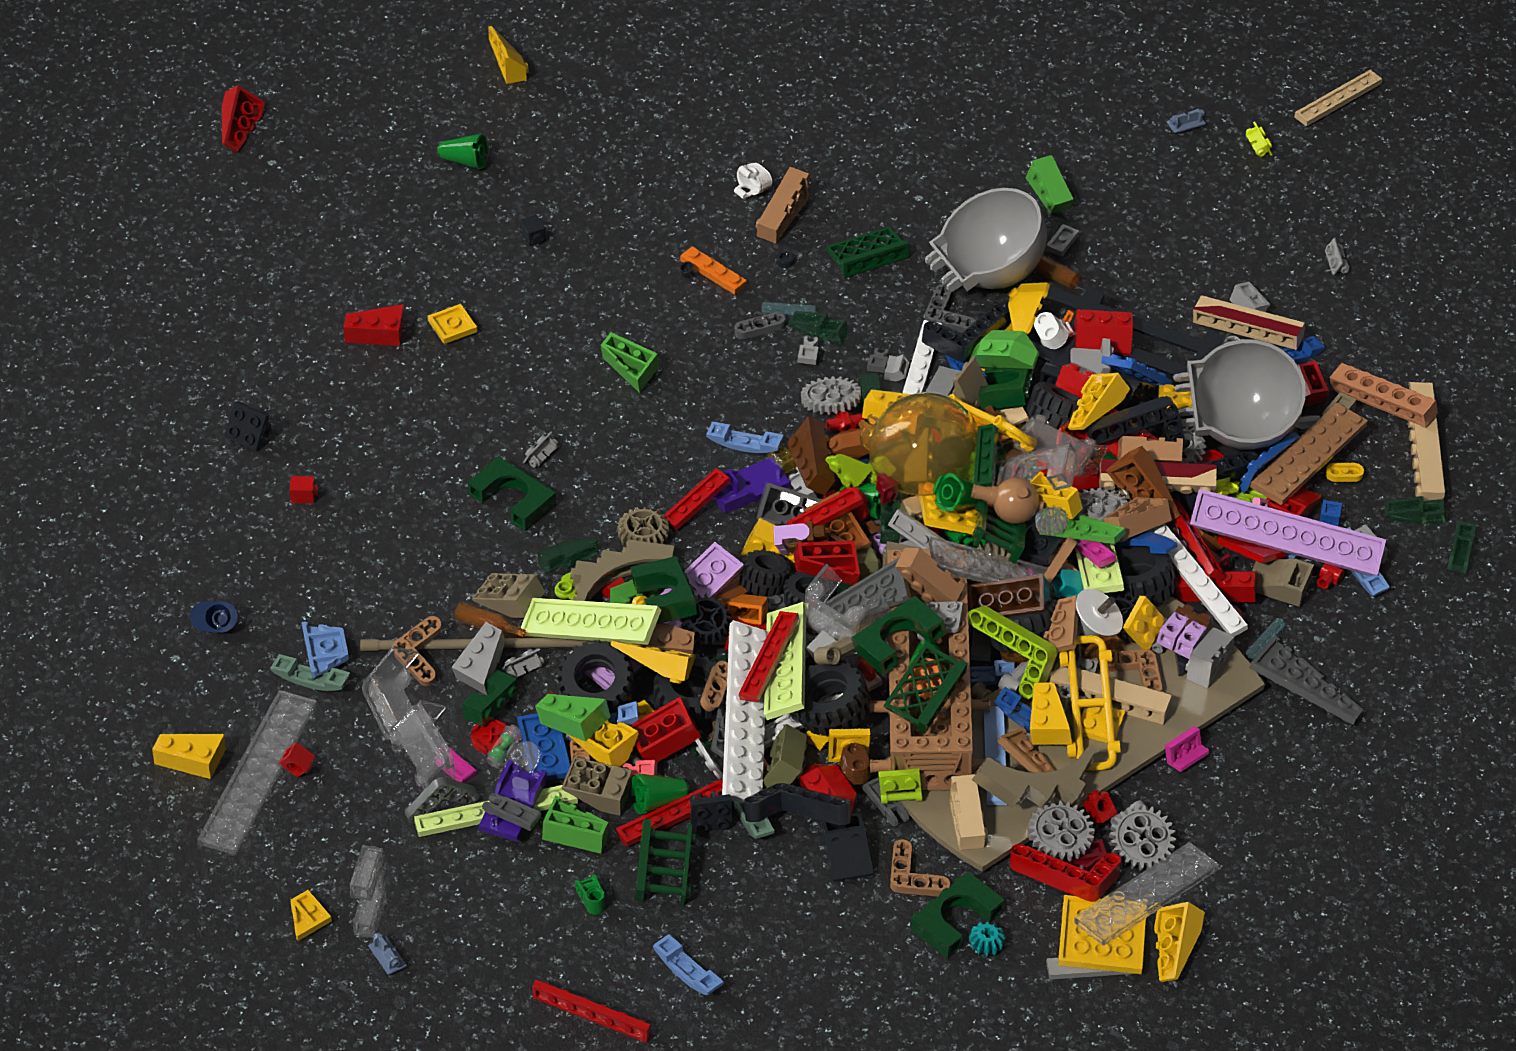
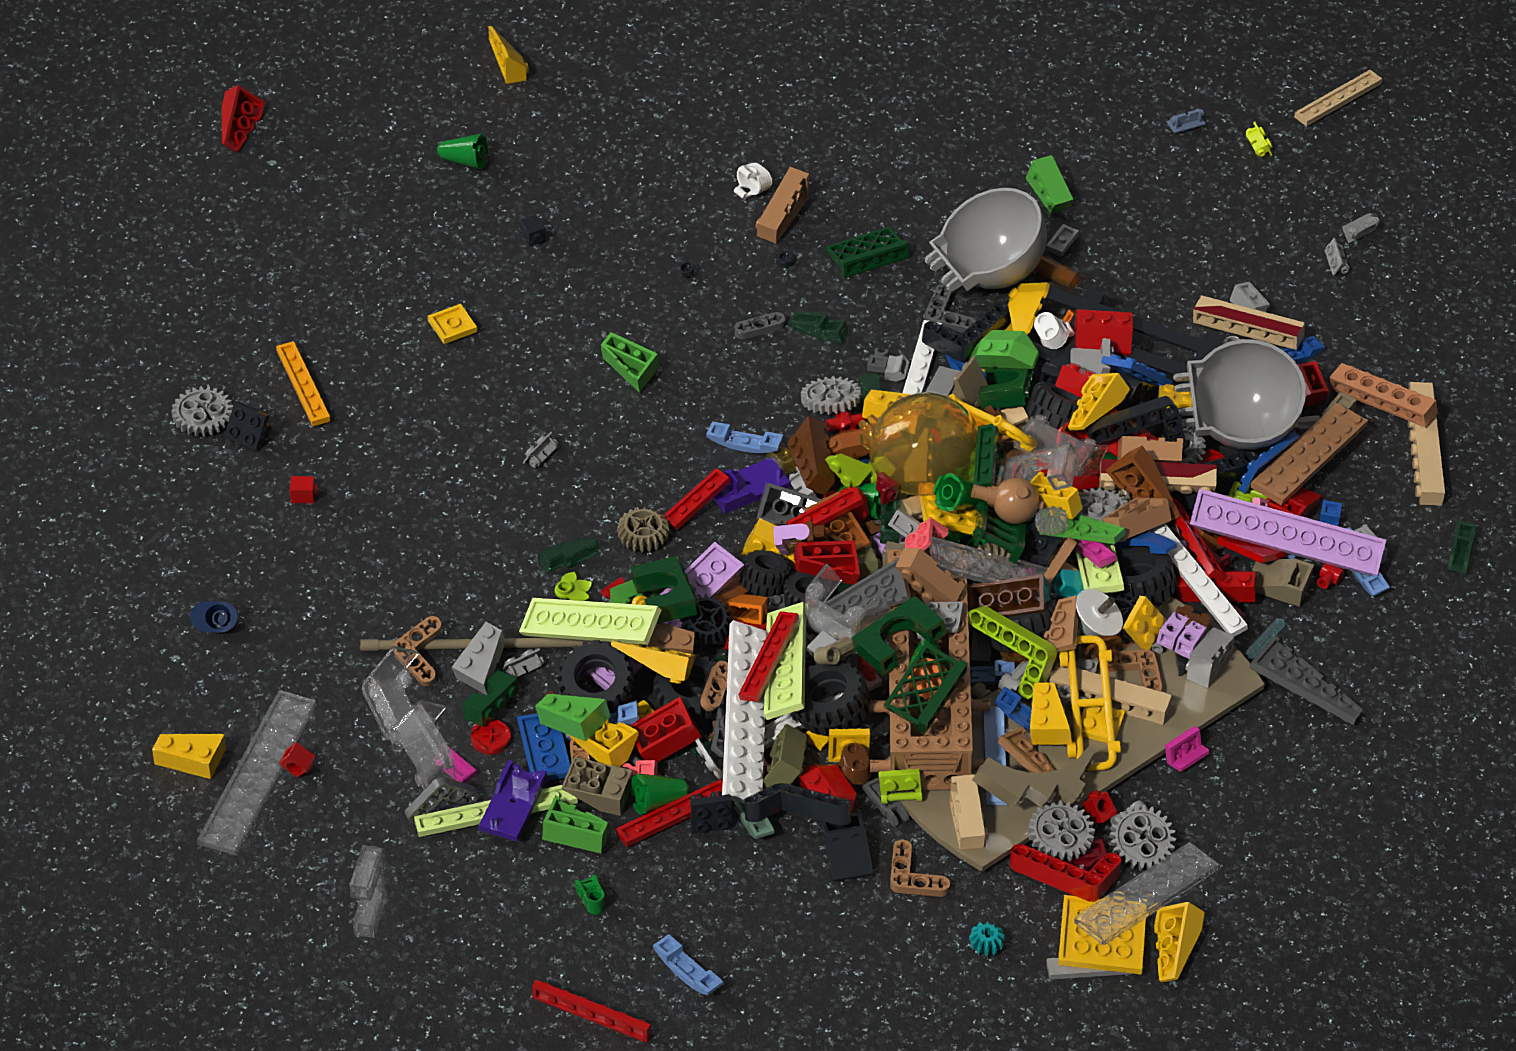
sand green slope [270,654,351,691] -> none
yellow wing [291,890,332,941] -> none
medium blue wing [302,622,349,678] -> none
red wedge [344,304,404,346] -> none
sand blue hinge [368,933,407,975] -> none
clear orange piece [454,602,526,637] -> none
dark green arch [468,456,556,531] -> none
dark tan slope [472,573,545,618] -> none
dark grey hinge [482,793,541,831] -> none
clear piece [486,725,523,769] -> none
clear dish [504,741,540,773] -> none
dark tan arch [570,539,674,602] -> none
dark green fence [635,819,696,906] -> none
orange plate [680,246,747,295] -> none
clear light blue axle [761,302,816,316] -> none
light grey plate [798,336,819,365] -> none
dark green arch [911,871,1005,959] -> none
neon yellow hinge [1214,477,1239,496] -> none
yellow plate [1325,463,1364,482] -> none
clear green slope [1385,496,1446,524] -> none
none -> light grey gear [172,386,233,436]
none -> light orange plate [276,341,330,427]
none -> coral bracket [905,517,948,551]
none -> light grey hinge [1342,213,1380,243]

